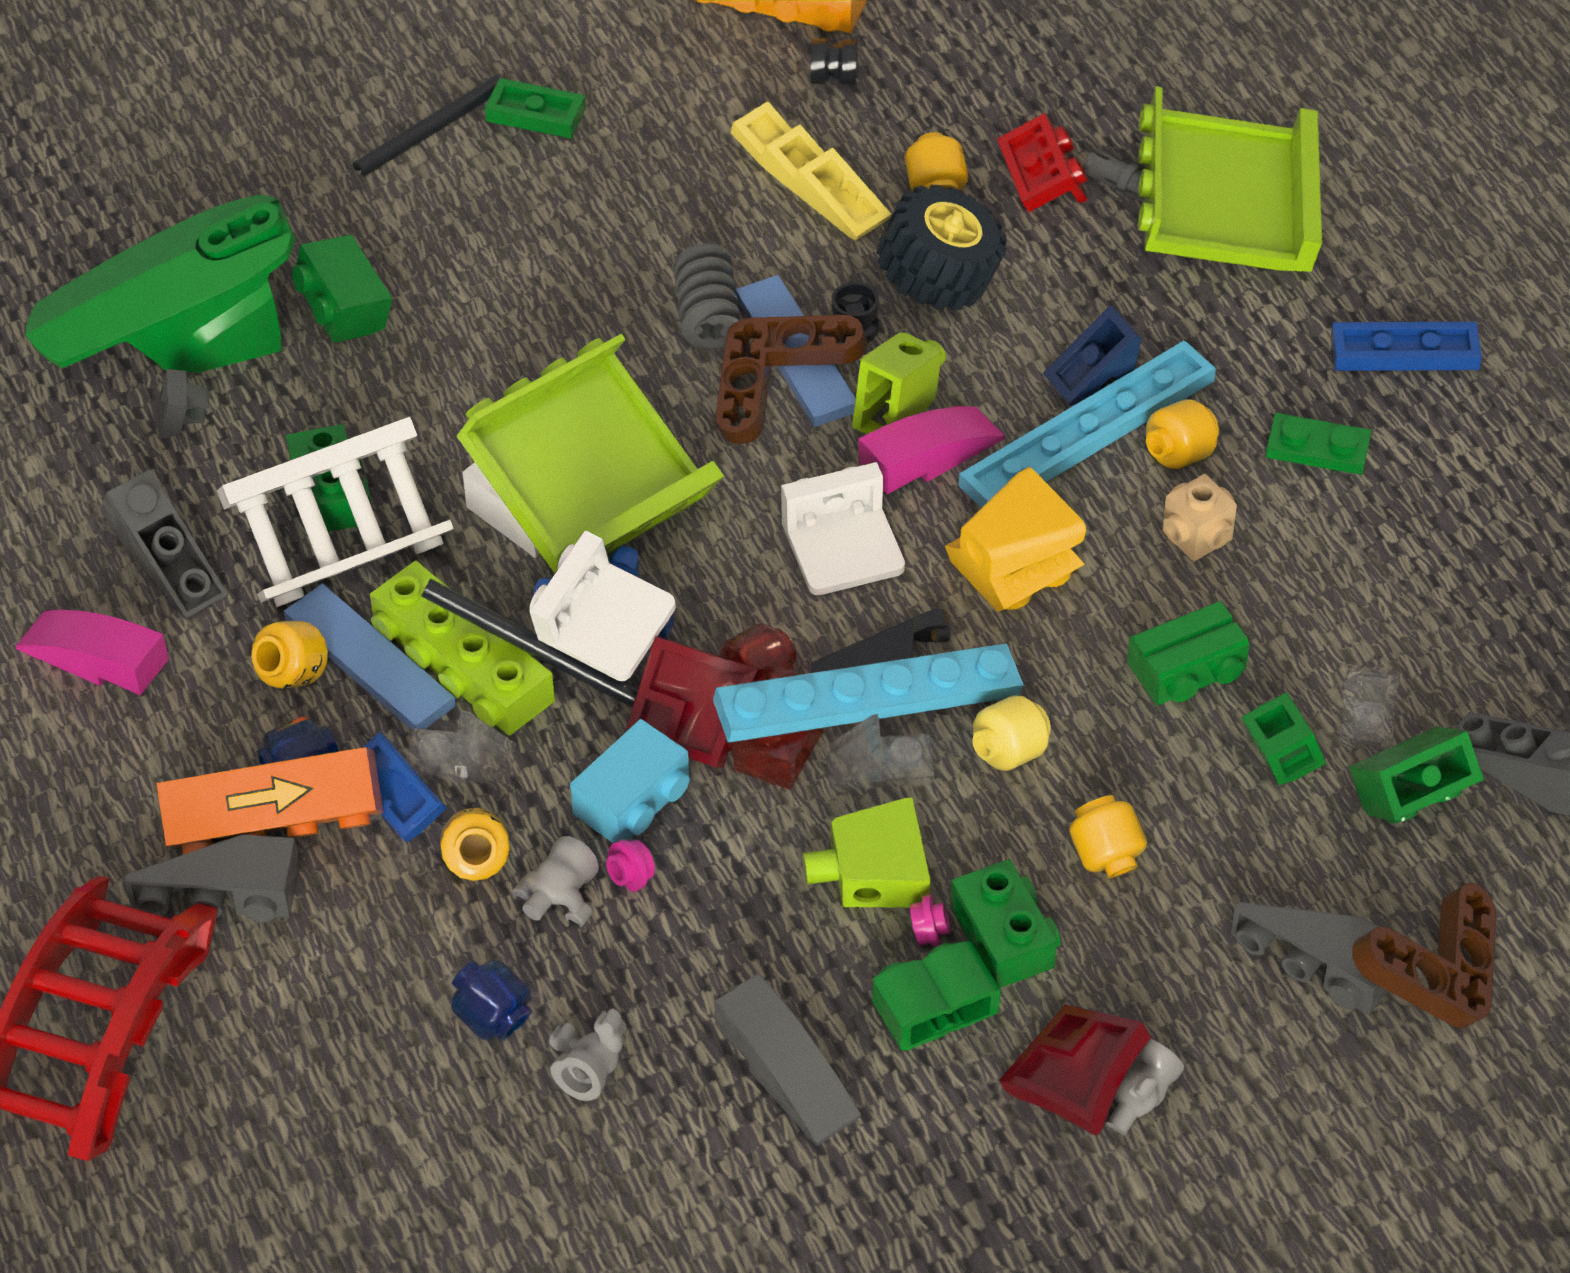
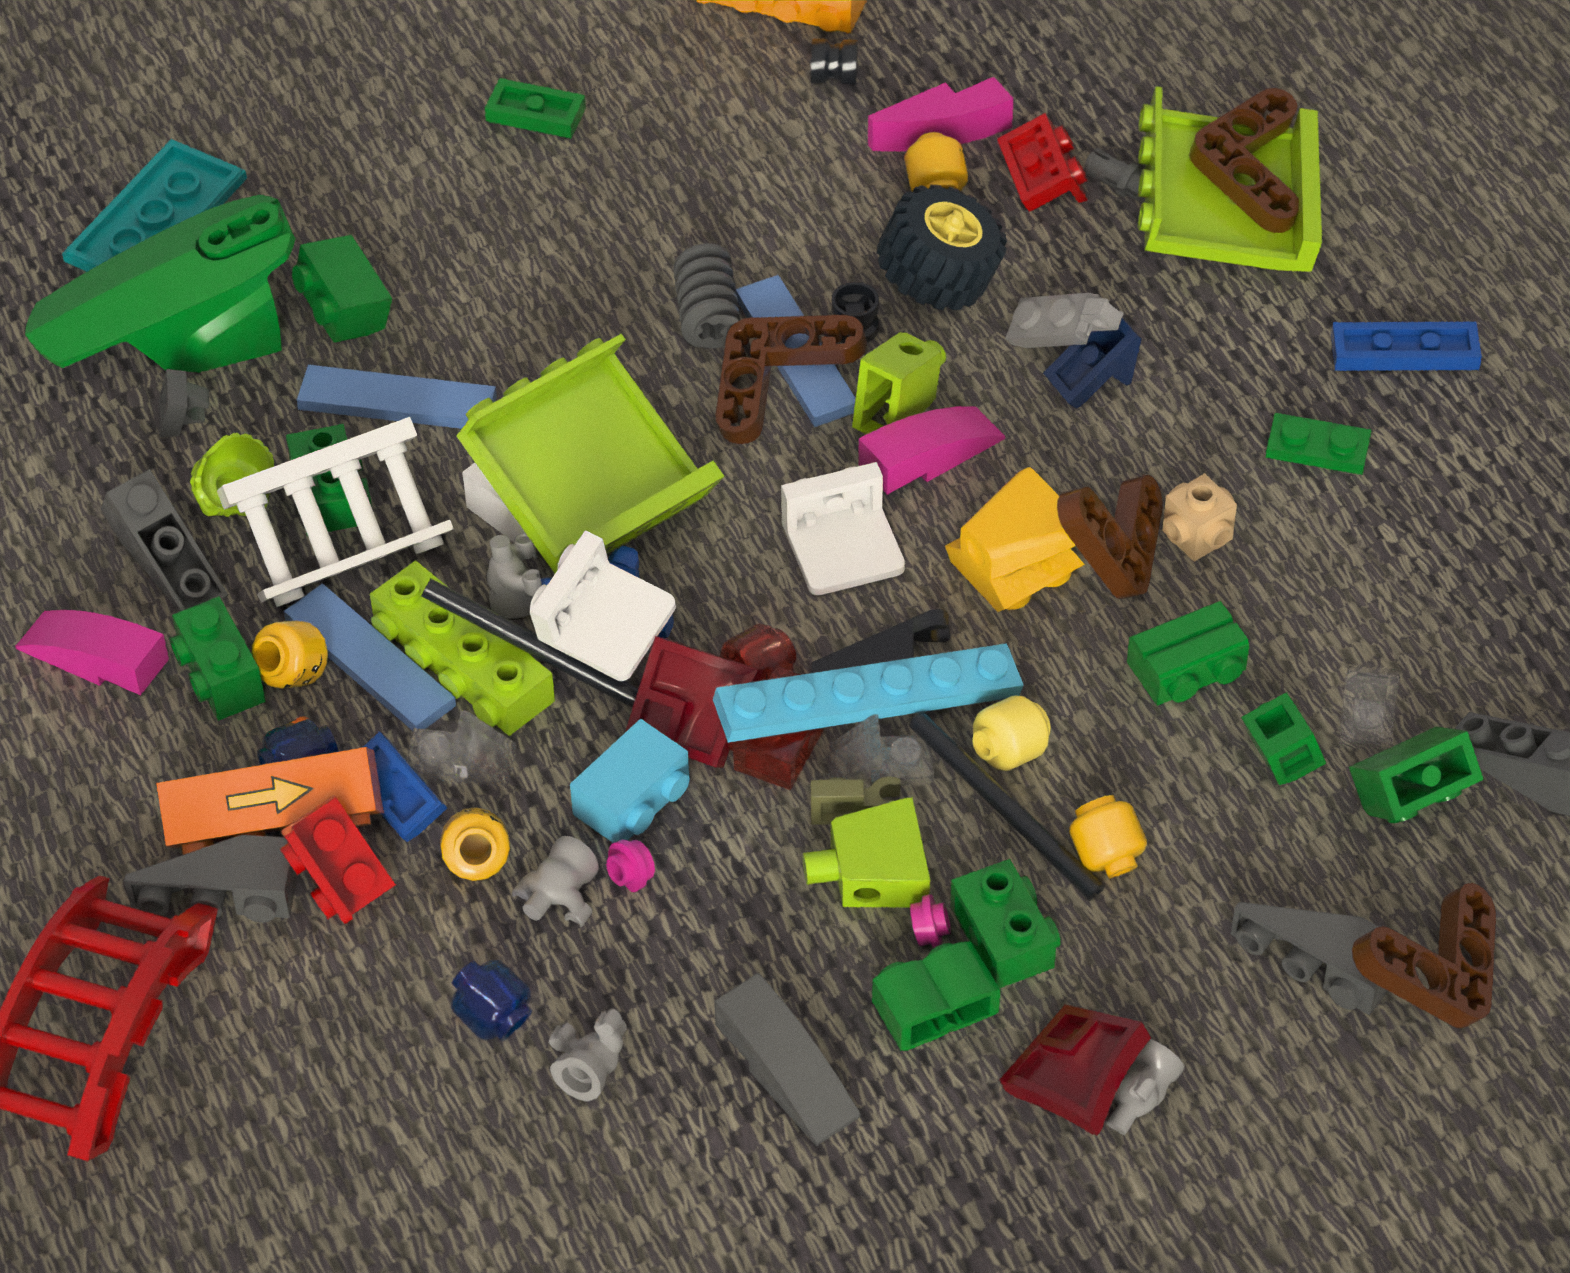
black piece [353,75,500,177] -> none
light yellow slope [730,102,891,241] -> none
medium azure plate [959,340,1216,508] -> none
yellow head [1146,399,1219,469] -> none
none -> teal tile [62,139,247,271]
none -> green brick [169,596,266,721]
none -> lime hair [190,433,274,517]
none -> red bracket [280,795,396,924]
none -> medium blue tile [297,365,497,429]
none -> light grey piece [486,533,542,619]
none -> olive plate [811,777,900,825]
none -> dark pink slope [868,77,1014,151]
none -> black piece [909,712,1105,901]
none -> light grey hinge [1005,293,1124,348]
none -> reddish brown beam [1057,475,1163,599]
none -> reddish brown beam [1189,88,1299,233]

